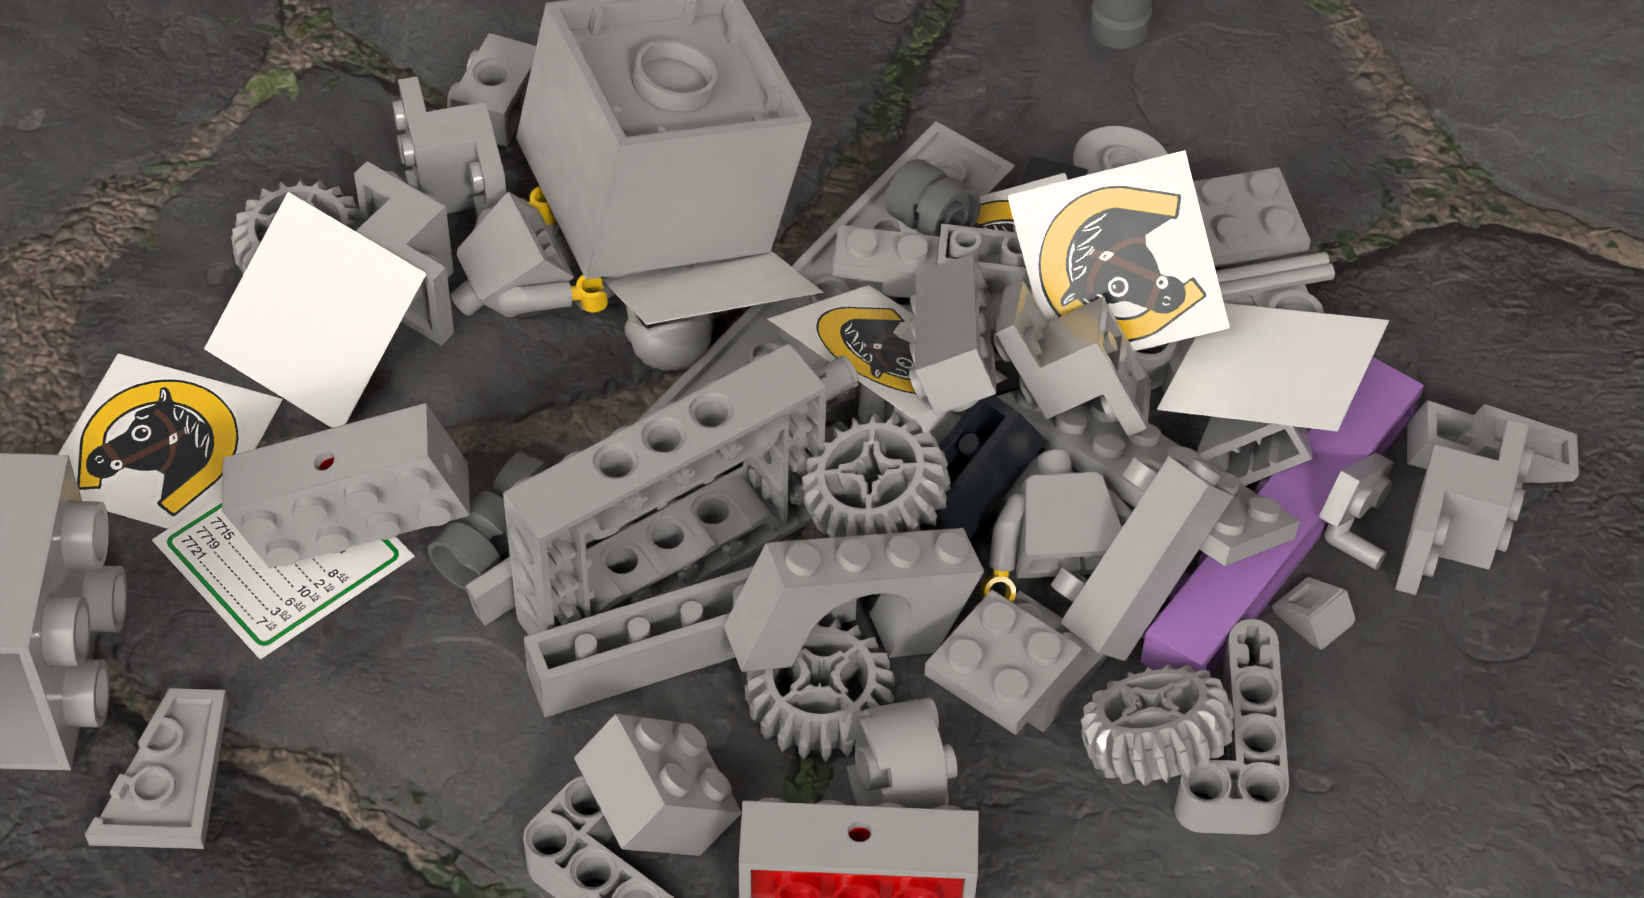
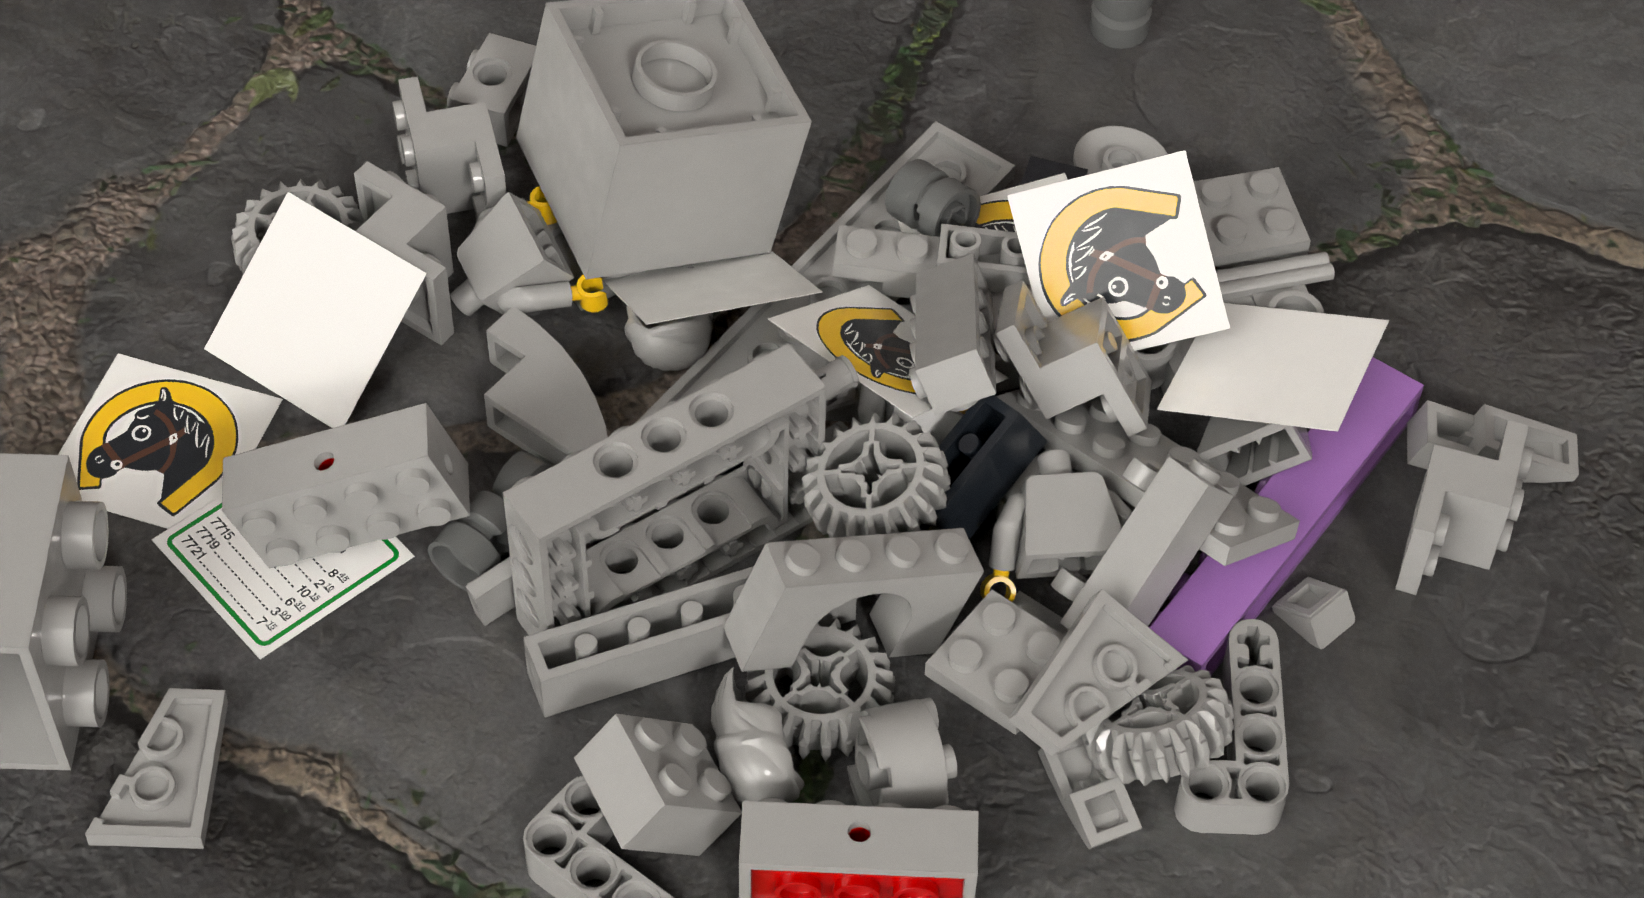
light grey plate [1319,453,1394,570] -> none
none -> light grey slope [484,307,608,466]
none -> light grey hair [711,667,804,807]
none -> light grey wing [1008,589,1188,756]
none -> light grey slope [1038,736,1142,849]

